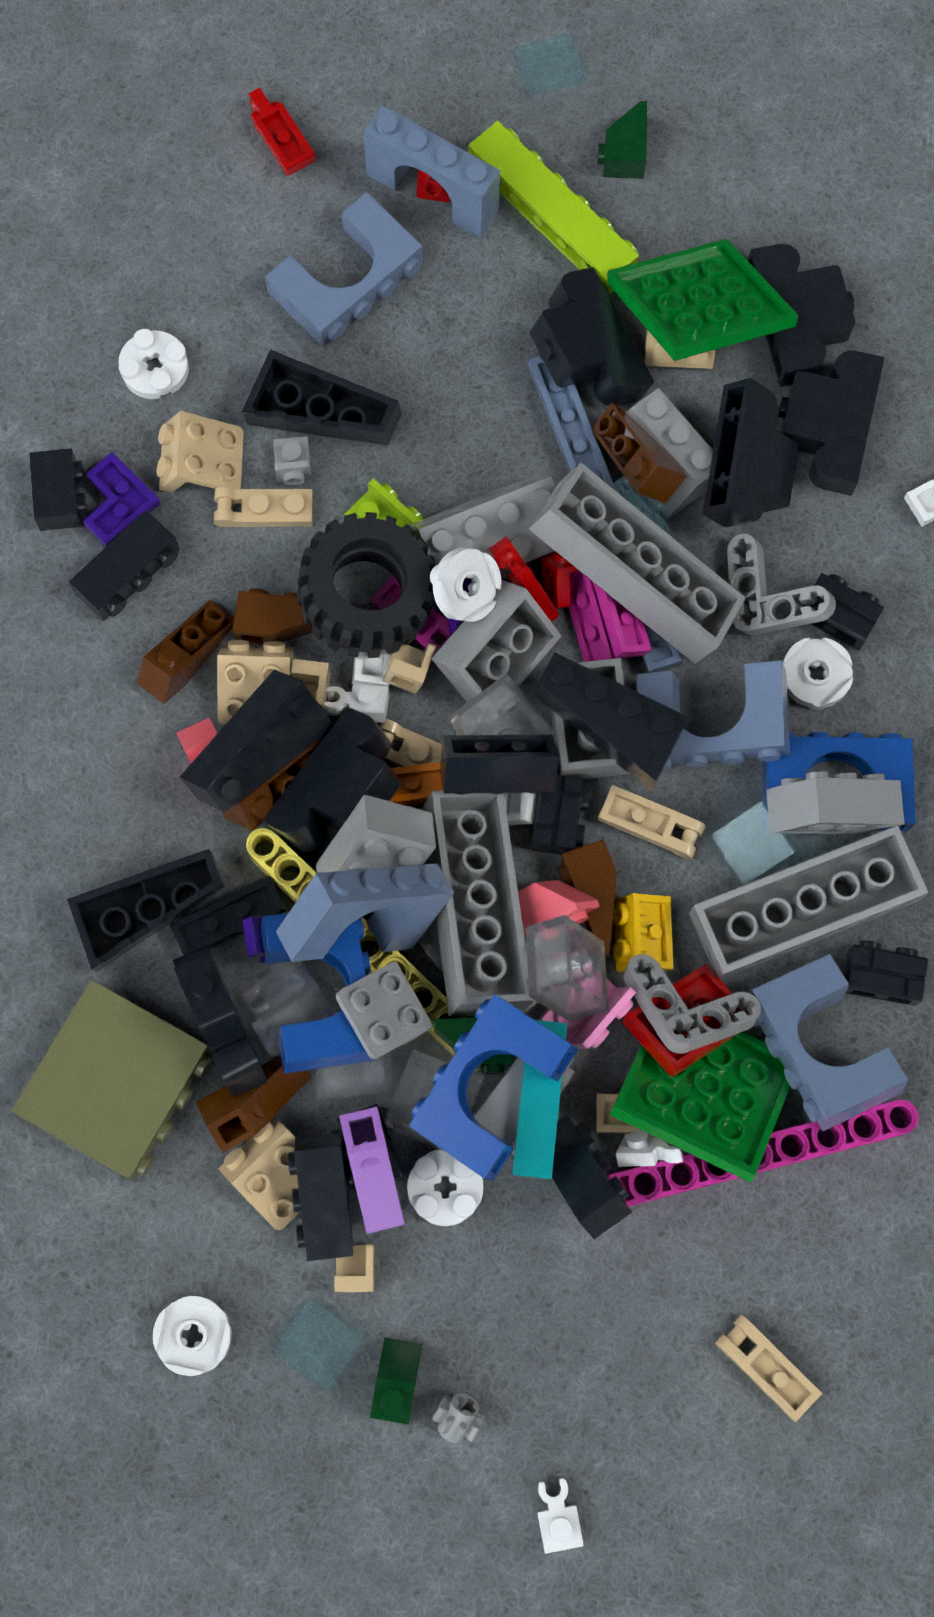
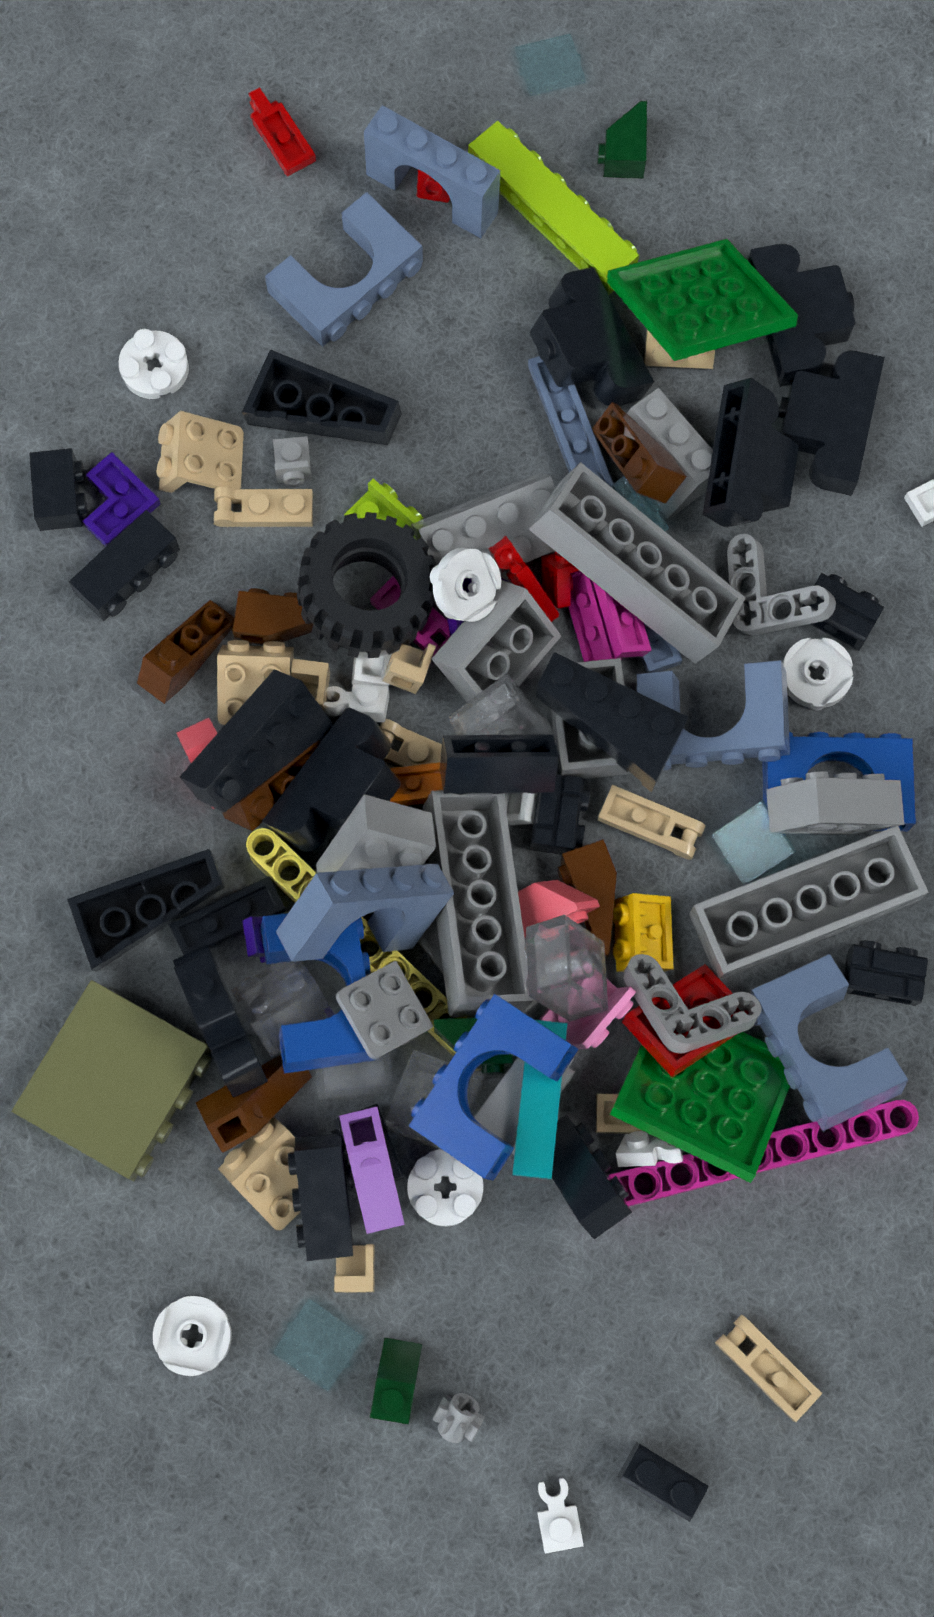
none -> black brick [617,1442,709,1522]

